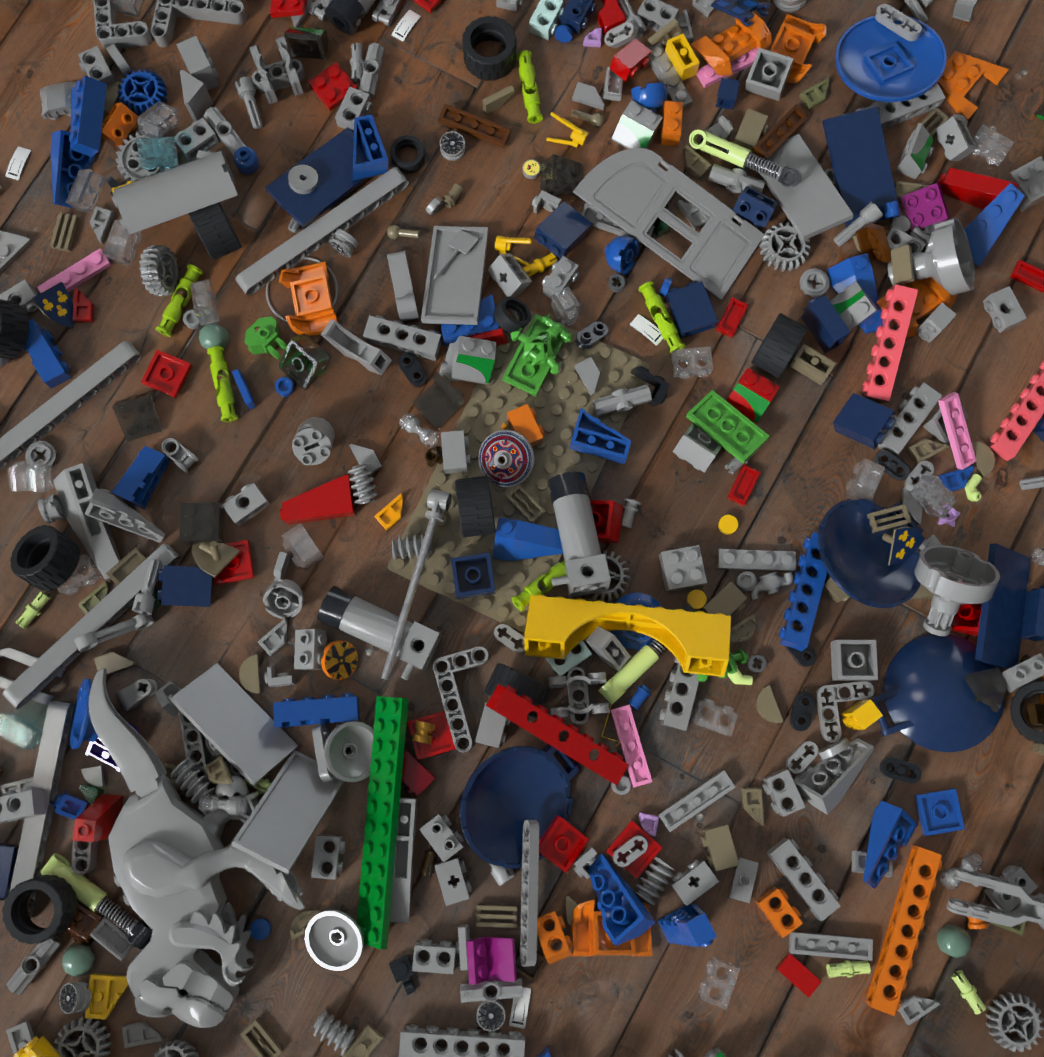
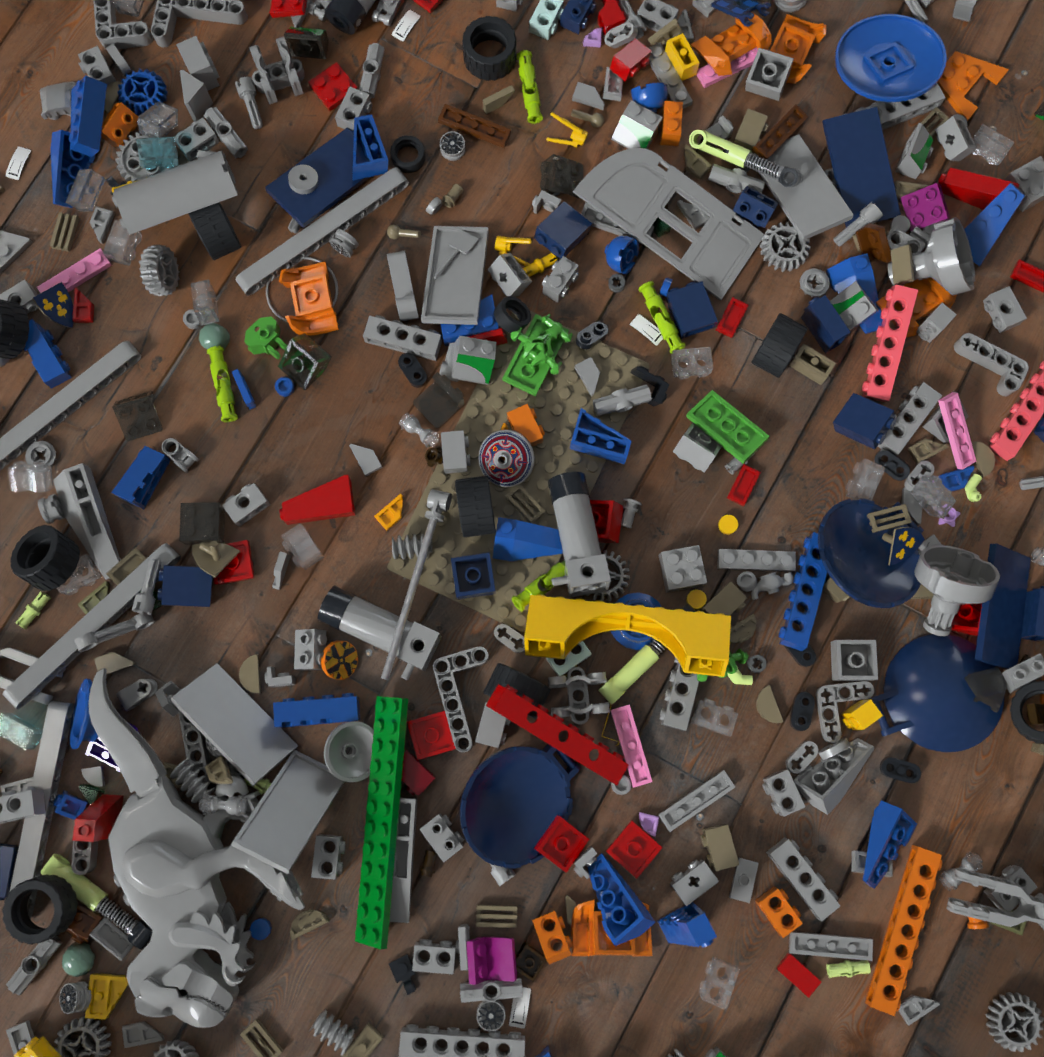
light grey wedge [84,488,165,543] -> none
red plate [140,350,192,398] -> none
lime piece [155,264,203,337] -> none
blue head [233,146,260,175] -> none
light grey tile [258,618,288,657] -> none
light grey cylinder [263,579,304,619] -> none
light grey cylinder [292,417,335,466] -> none
light grey dish [305,910,364,971] -> none
light grey beam [312,724,336,782] -> none
light grey arch [321,319,392,375] -> none
light grey piece [348,463,378,504] -> none
light grey pin [350,43,364,82] -> none
pearl gold wheel [412,720,436,744] -> none
light grey brick [434,856,473,906] -> none
light grey beam [520,820,539,967] -> none
tile [522,159,540,179] -> none
clear brick [551,286,580,326] -> none
blue tile [554,25,573,43] -> none
light grey brick [586,626,631,671] -> none
light grey beam [613,835,648,867] -> none
blue pin [628,684,651,710] -> none
light grey piece [636,857,675,905] -> none
dark blue brick [715,78,739,110] -> none
red slope [727,367,780,424] -> none
dark tan tile [741,787,765,826] -> none
olive tile [799,78,830,110] -> none
light grey beam [875,4,922,41] -> none
blue hose [883,201,901,220] -> none
blue plate [914,788,965,836] -> none
sand green hair [937,924,972,958] -> none
yellowish green pin [951,970,987,1014] -> none
none -> light grey beam [954,333,1029,397]

